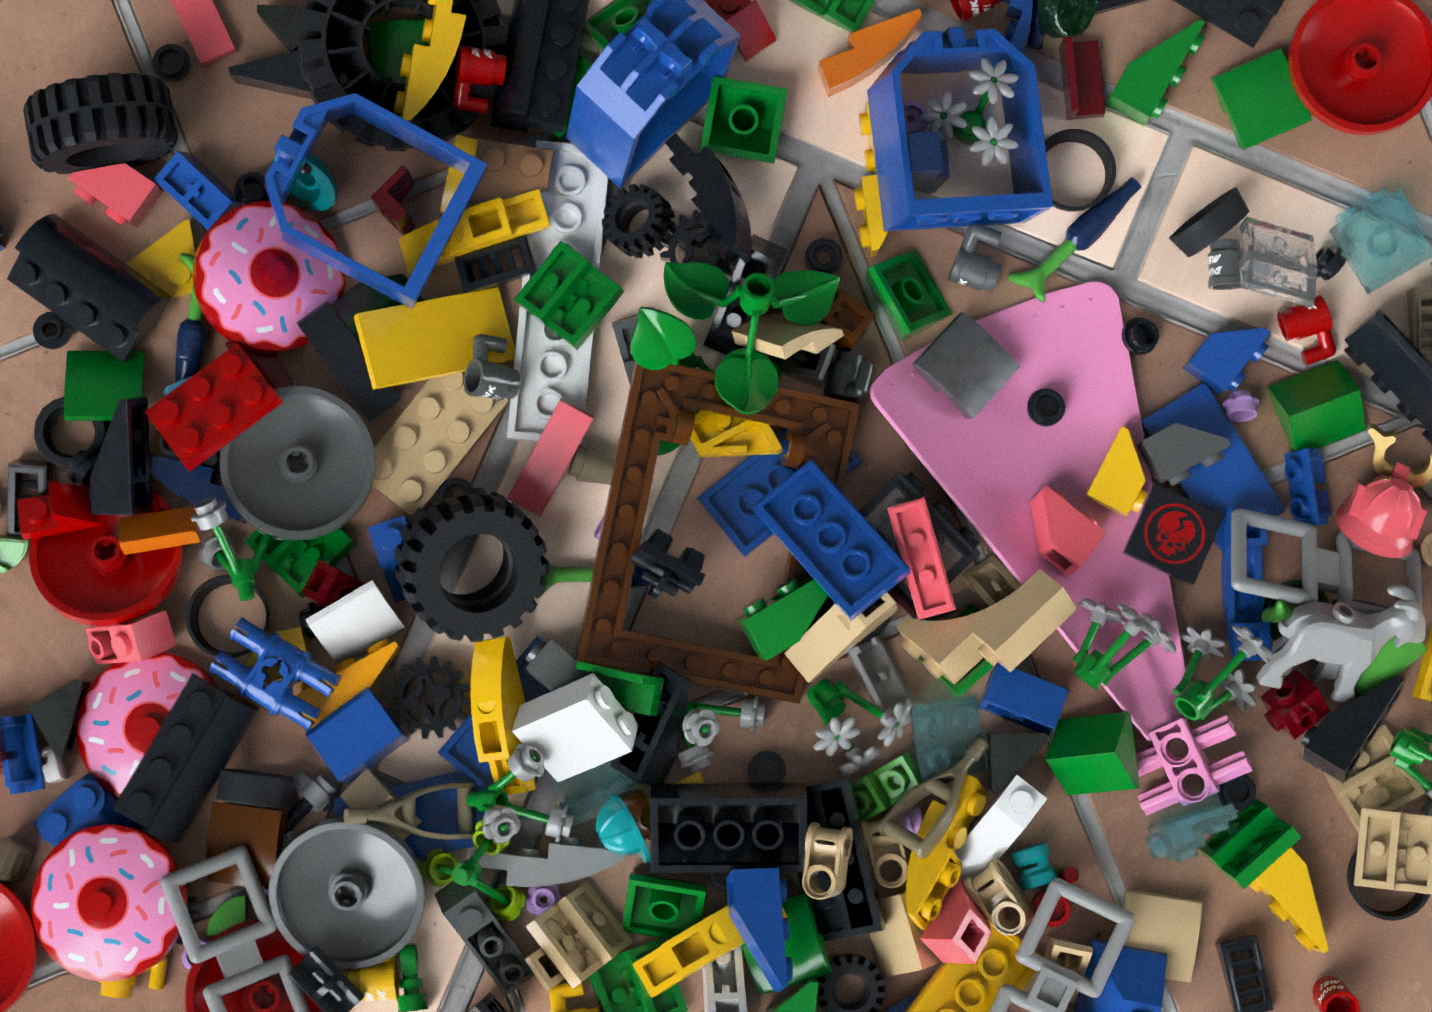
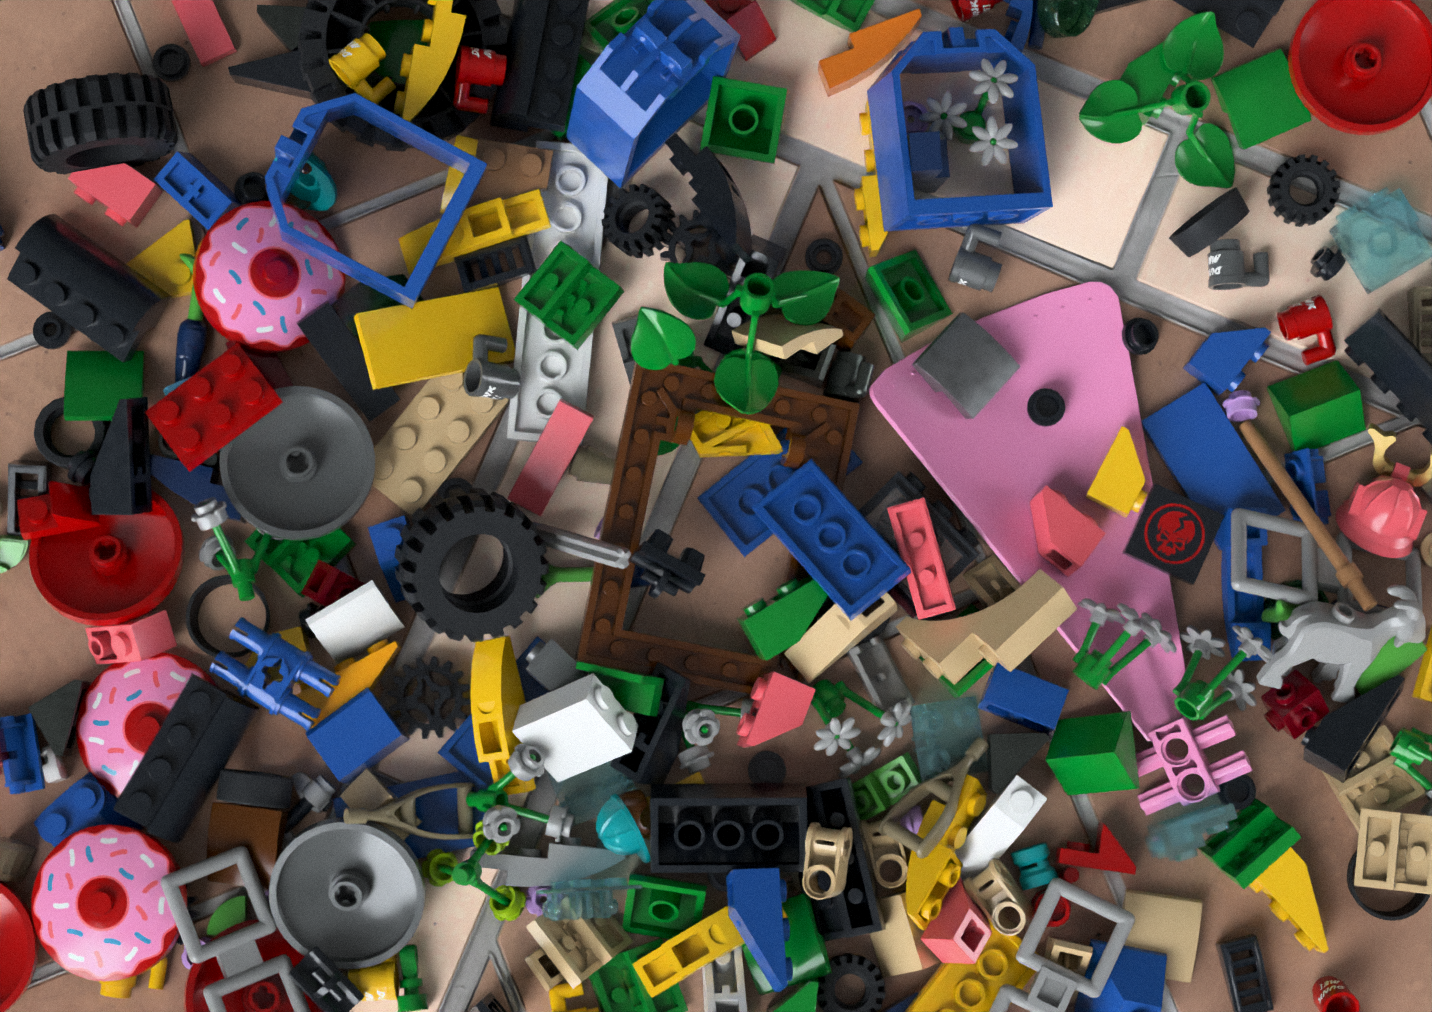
orange slope [119,506,201,555] -> none
dark red panel [370,165,416,236] -> none
dark grey slope [434,881,535,995] -> none
dark blue piece [1008,177,1141,303] -> none
black tyre [1045,129,1116,212] -> none
dark red panel [1059,36,1105,120] -> none
dark grey slope [1136,423,1231,486] -> none
clear slope [1238,216,1317,307] -> none
none -> yellow piece [329,33,396,104]
none -> light grey axle [533,522,631,569]
none -> clear light blue hinge [536,877,642,921]
none -> coral slope [736,671,816,748]
none -> red slope [1054,822,1136,875]
none -> green plant [1079,12,1235,189]
none -> medium nougat bar [1238,419,1377,611]
none -> black tyre [1267,154,1340,227]

